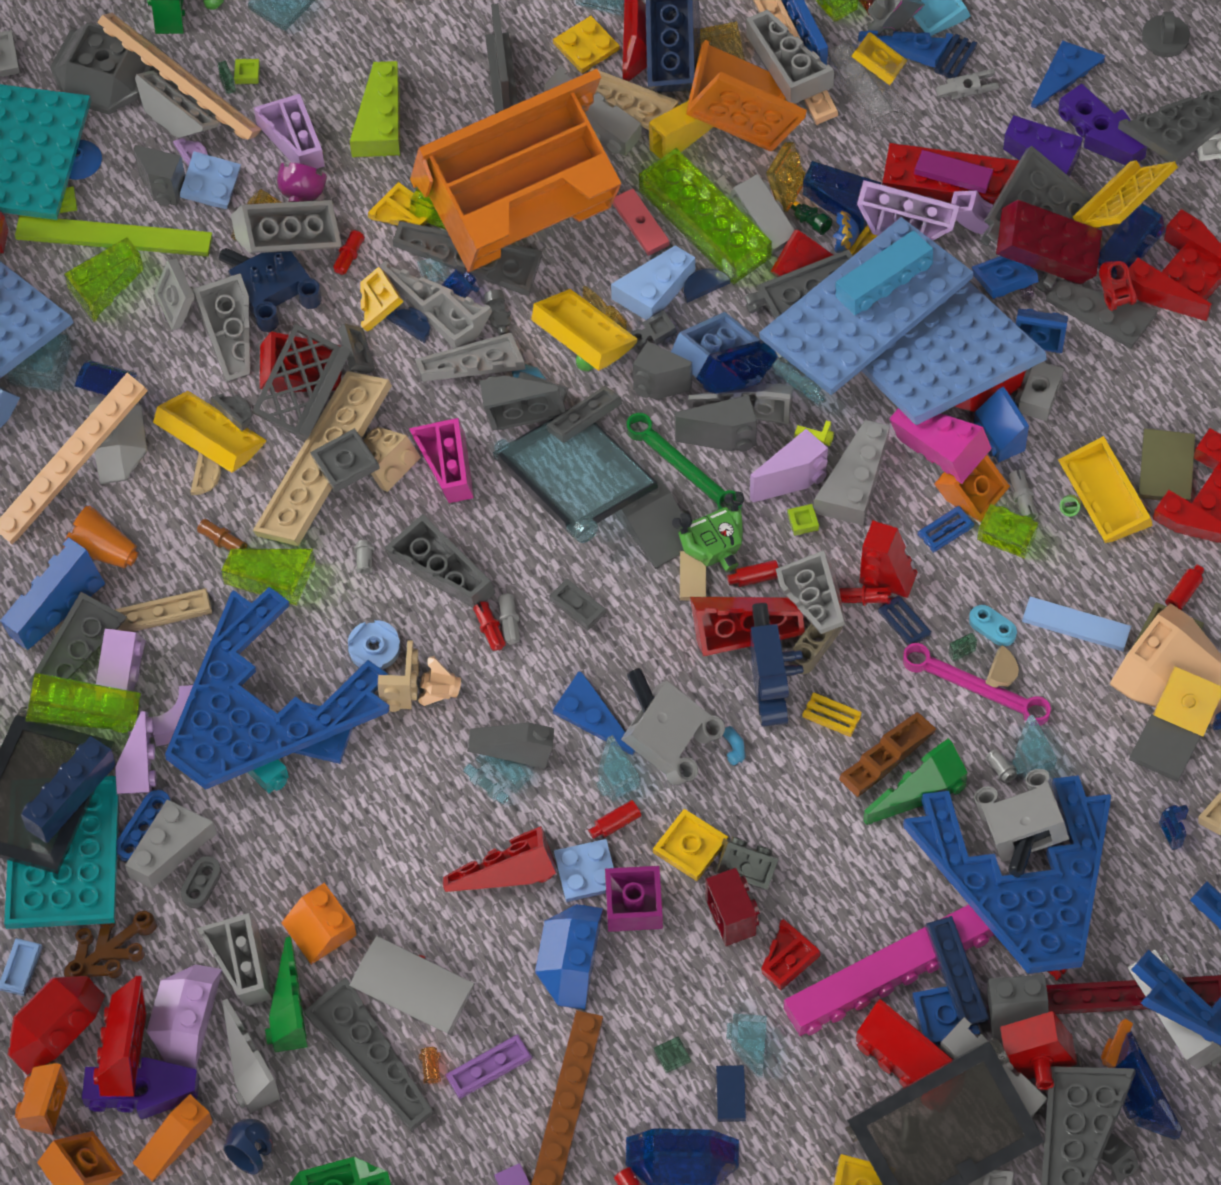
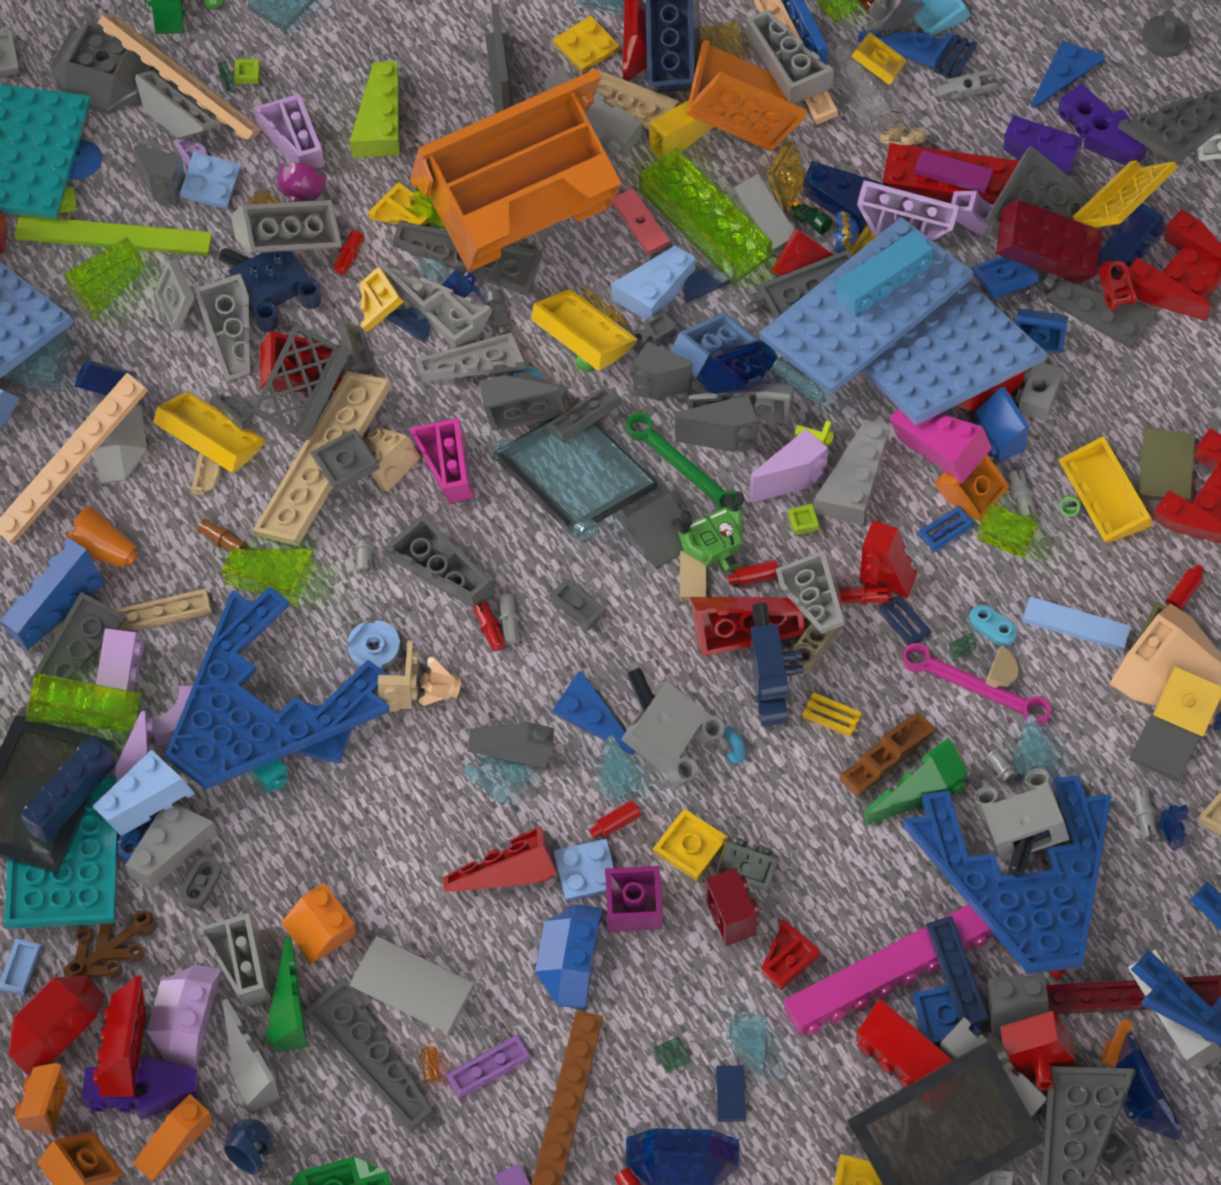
none -> light blue wedge [93,750,195,836]
none -> tan dish [878,125,927,146]
none -> light grey pin [1131,786,1160,842]

